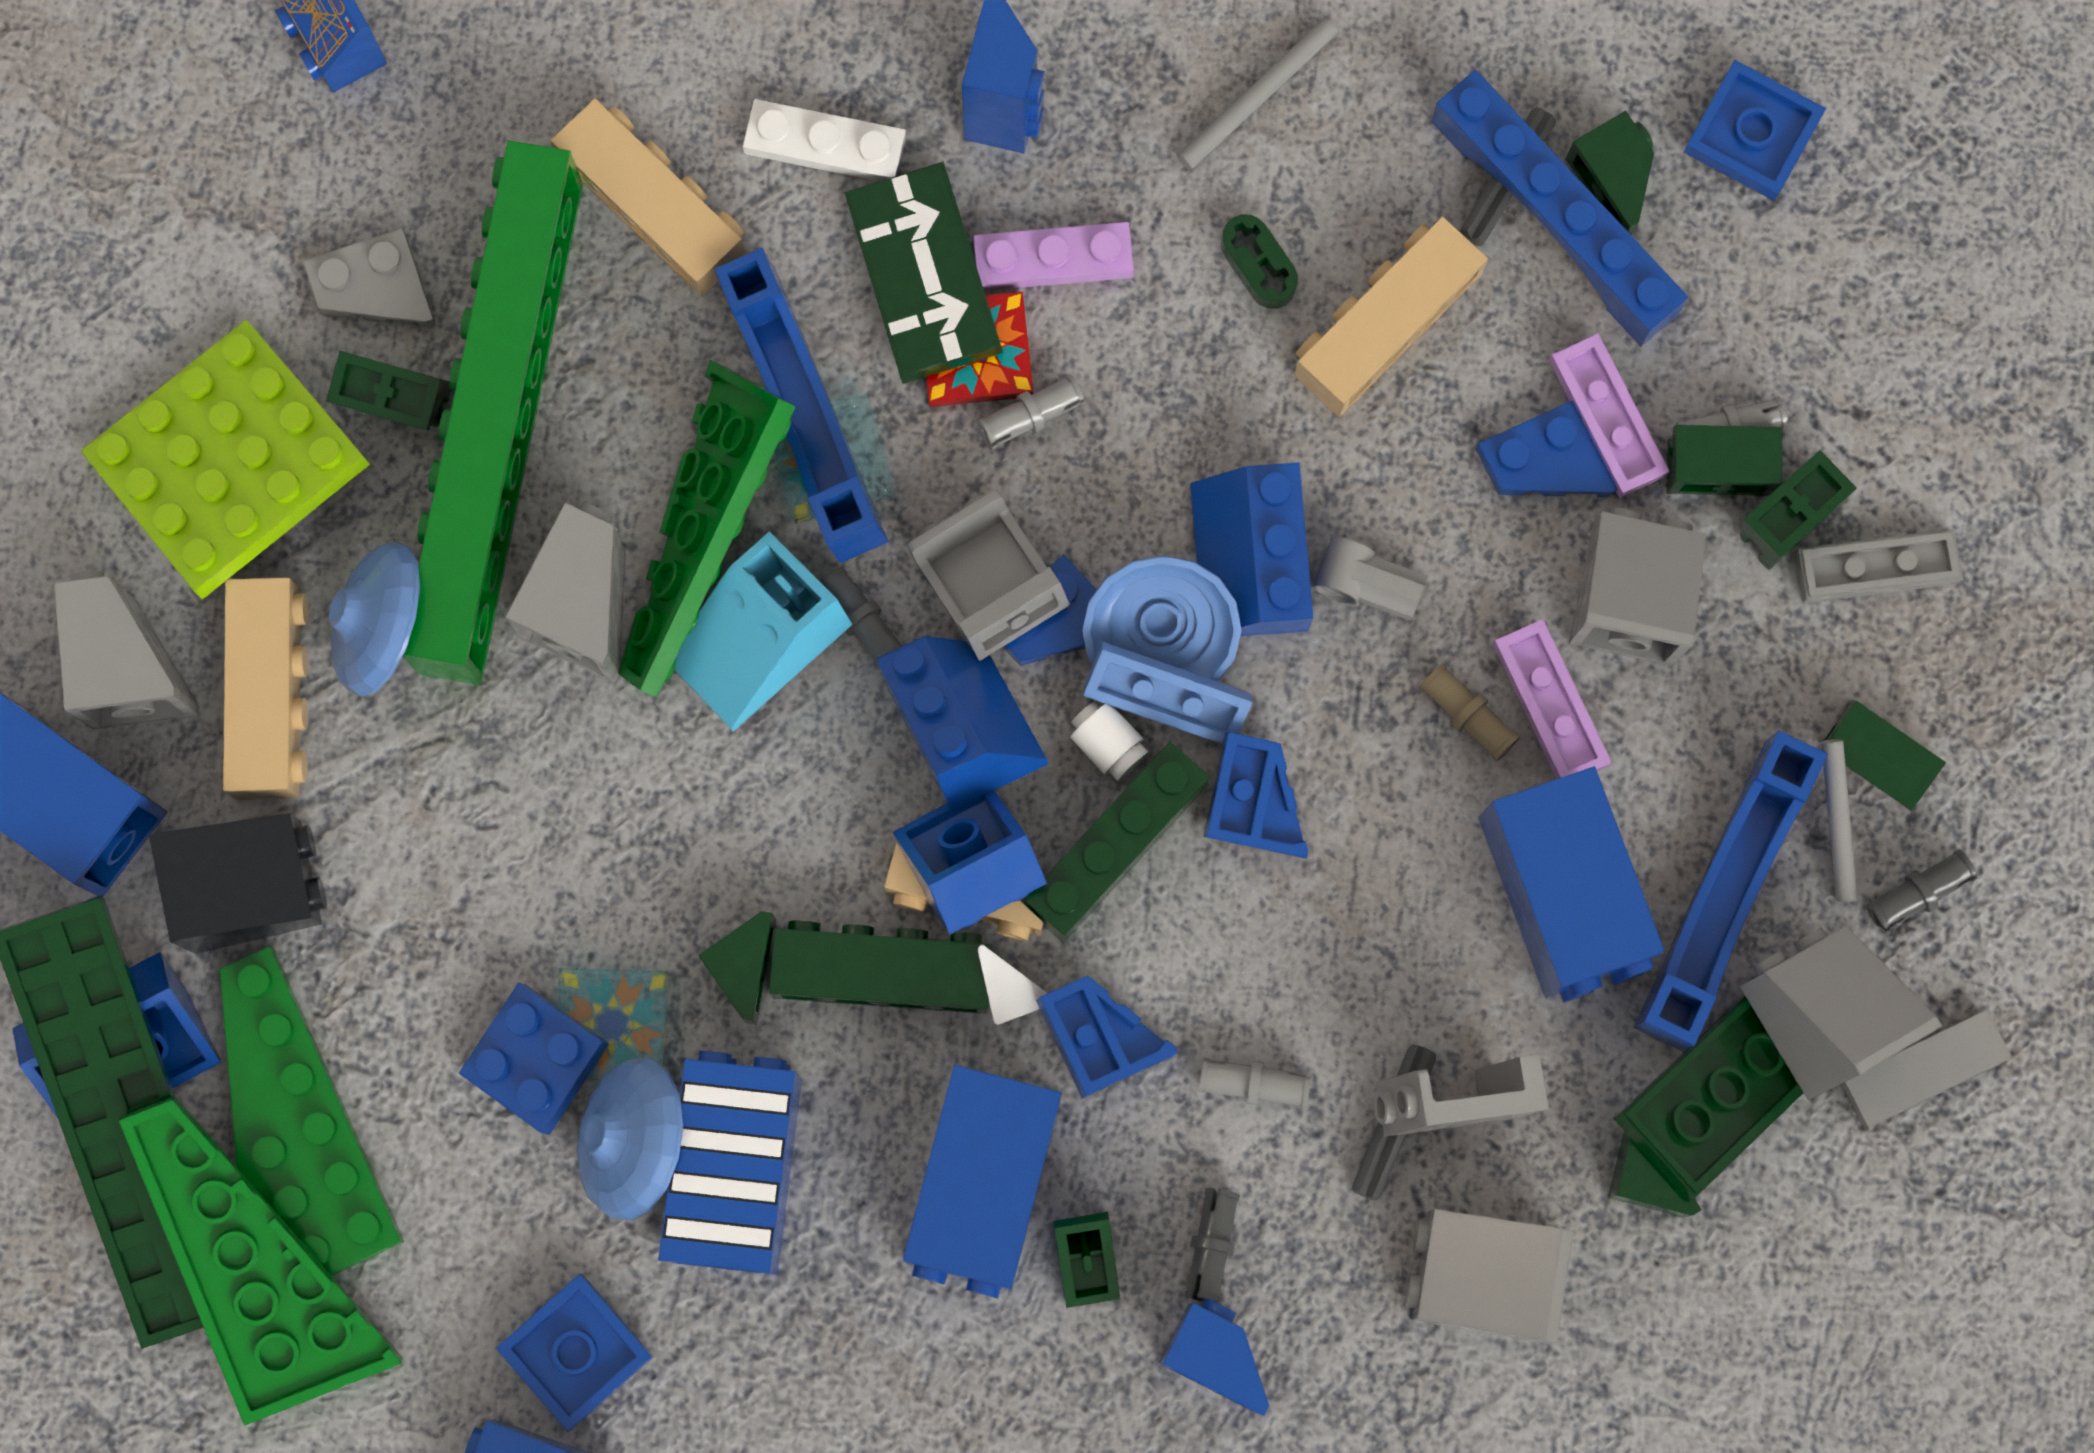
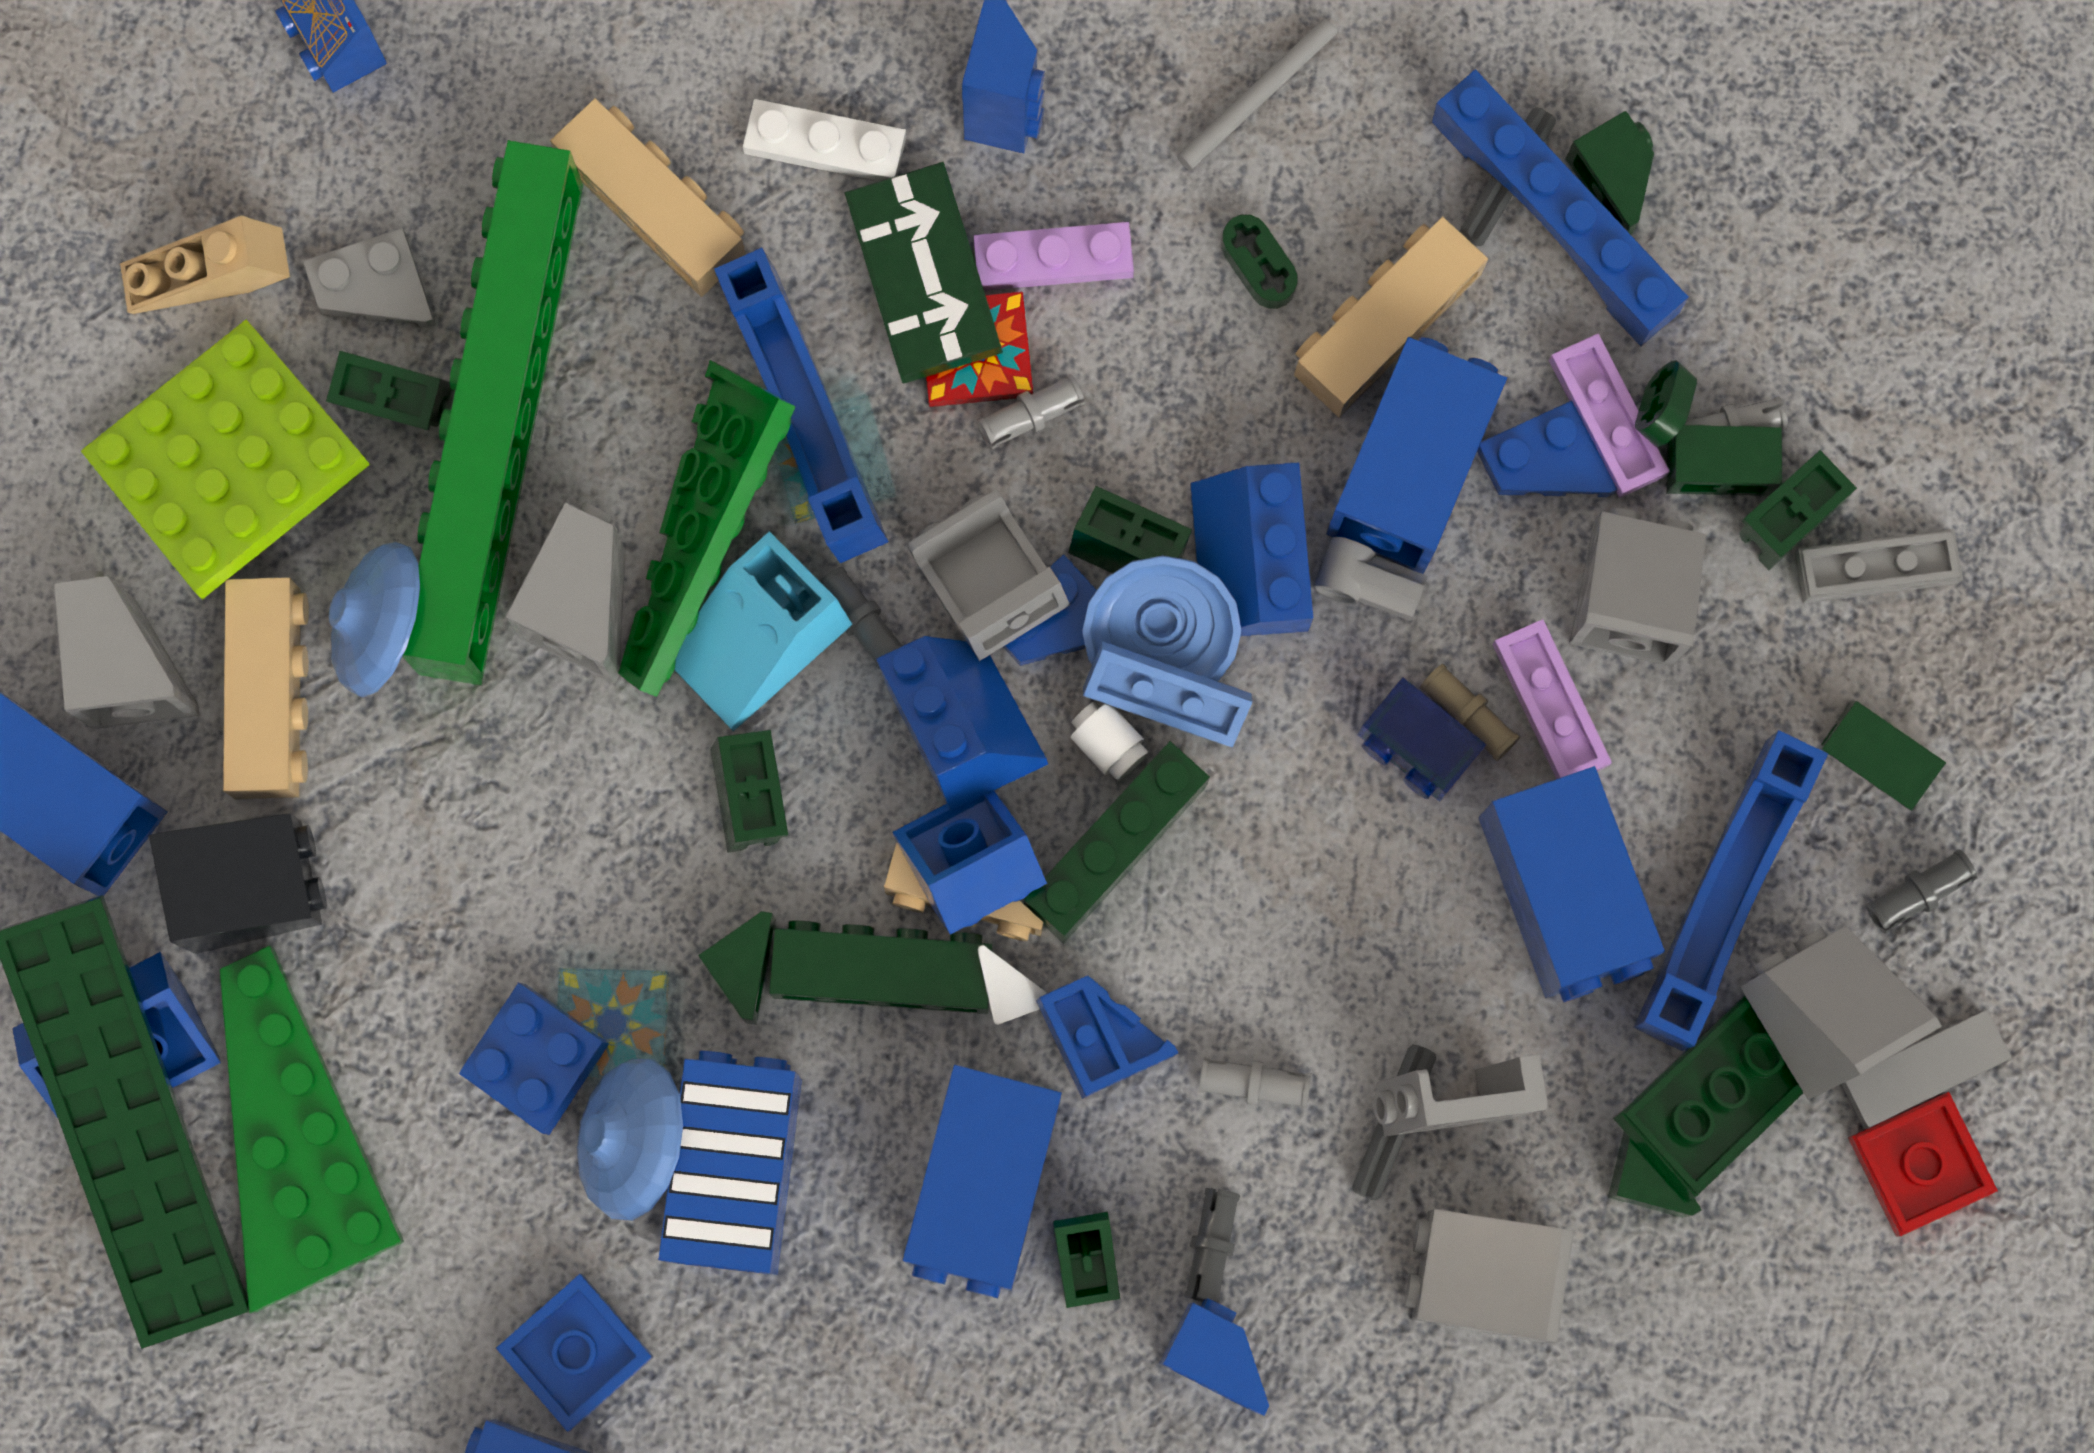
green wing [119,1096,403,1426] -> none
blue wing [1203,732,1308,859] -> none
blue plate [1683,60,1826,201] -> none
light grey bar [1821,739,1858,902] -> none
none -> tan slope [120,216,290,314]
none -> dark green hinge [710,730,788,853]
none -> dark green hinge [1068,486,1192,573]
none -> blue brick [1326,337,1508,574]
none -> clear blue brick [1357,677,1487,802]
none -> dark green beam [1635,360,1697,447]
none -> red tile [1848,1092,1998,1237]

